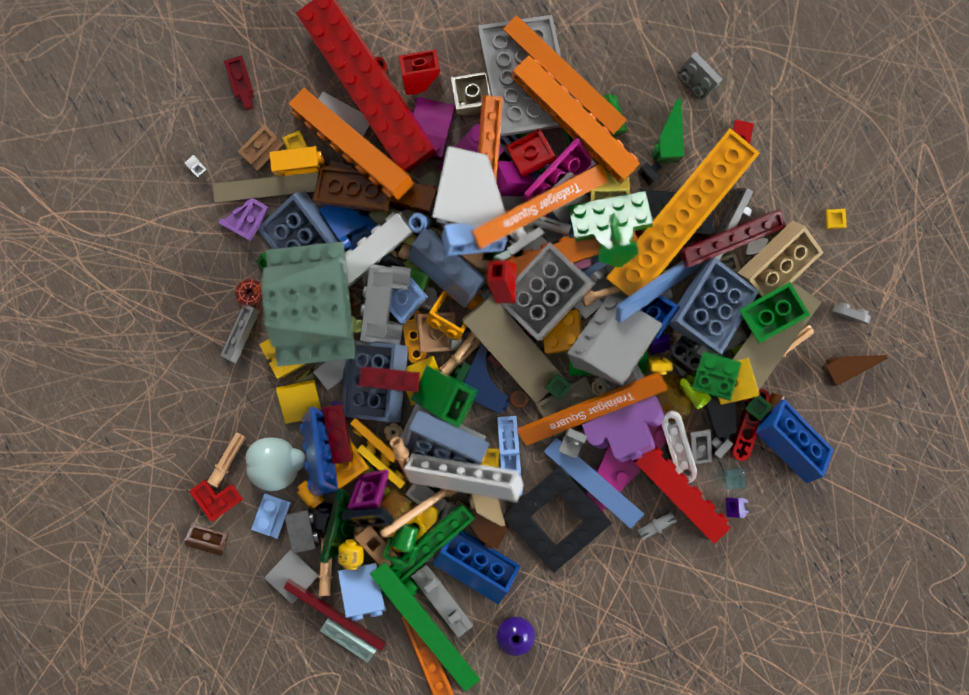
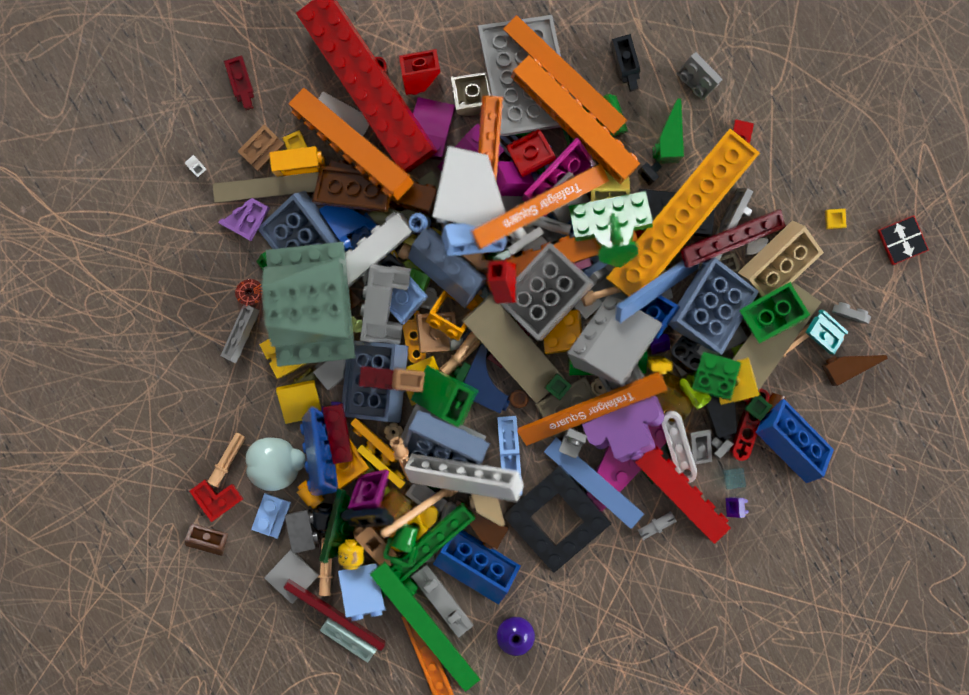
yellow tile [480,448,500,468] -> none
none -> medium nougat slope [392,368,425,392]
none -> black hinge [610,34,641,92]
none -> plate [805,310,848,355]
none -> black tile [877,215,929,265]

